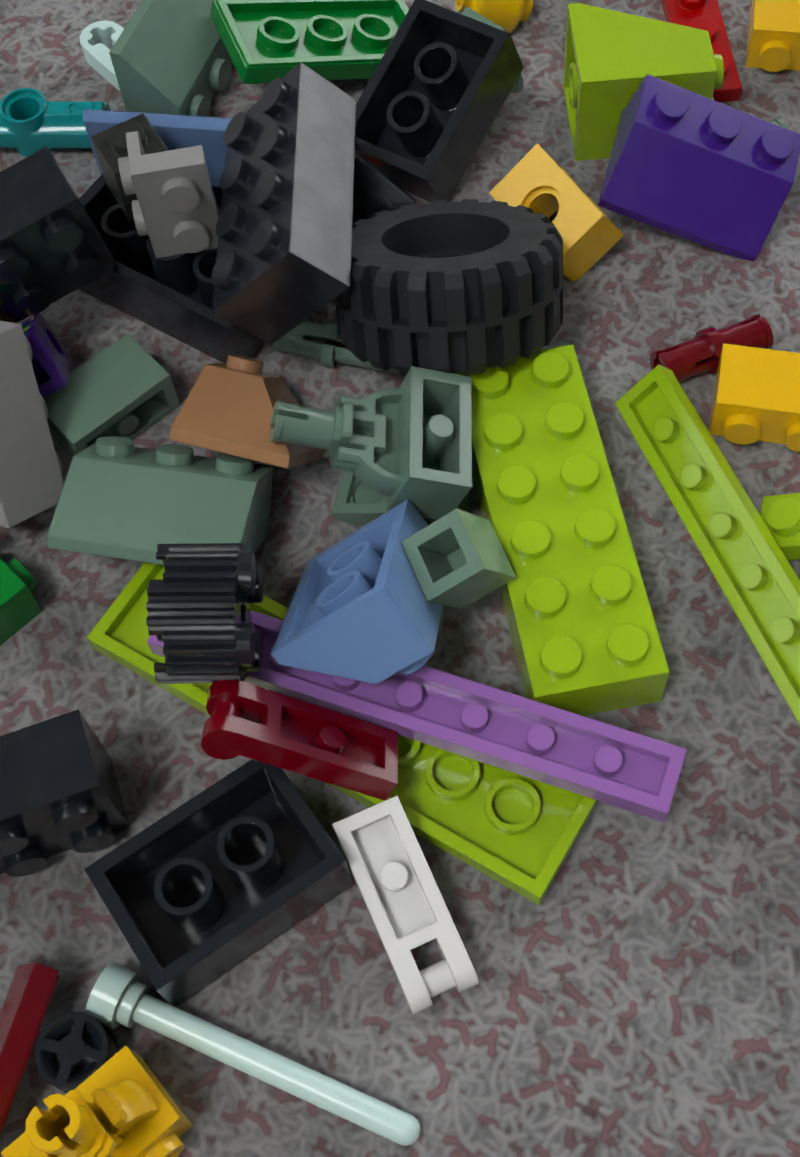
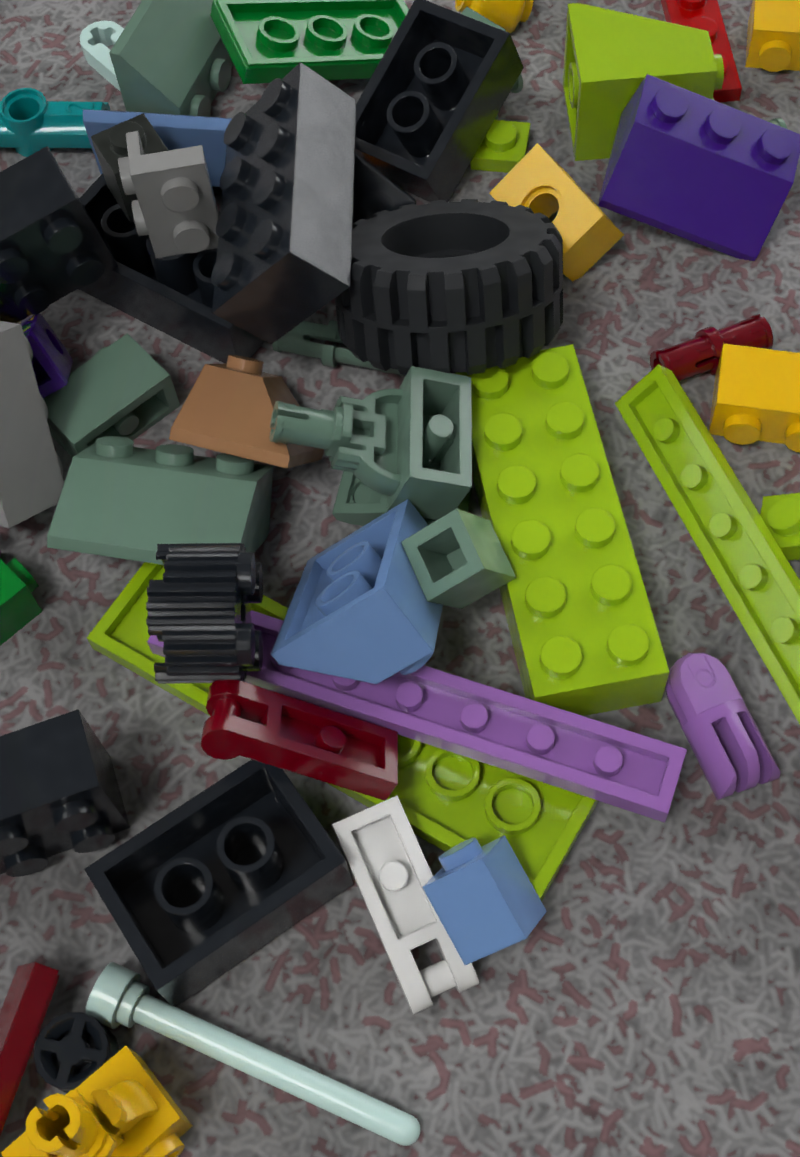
none -> medium blue brick [422,835,547,965]
none -> lime plate [470,120,531,173]
none -> medium lavender arm [665,652,781,800]

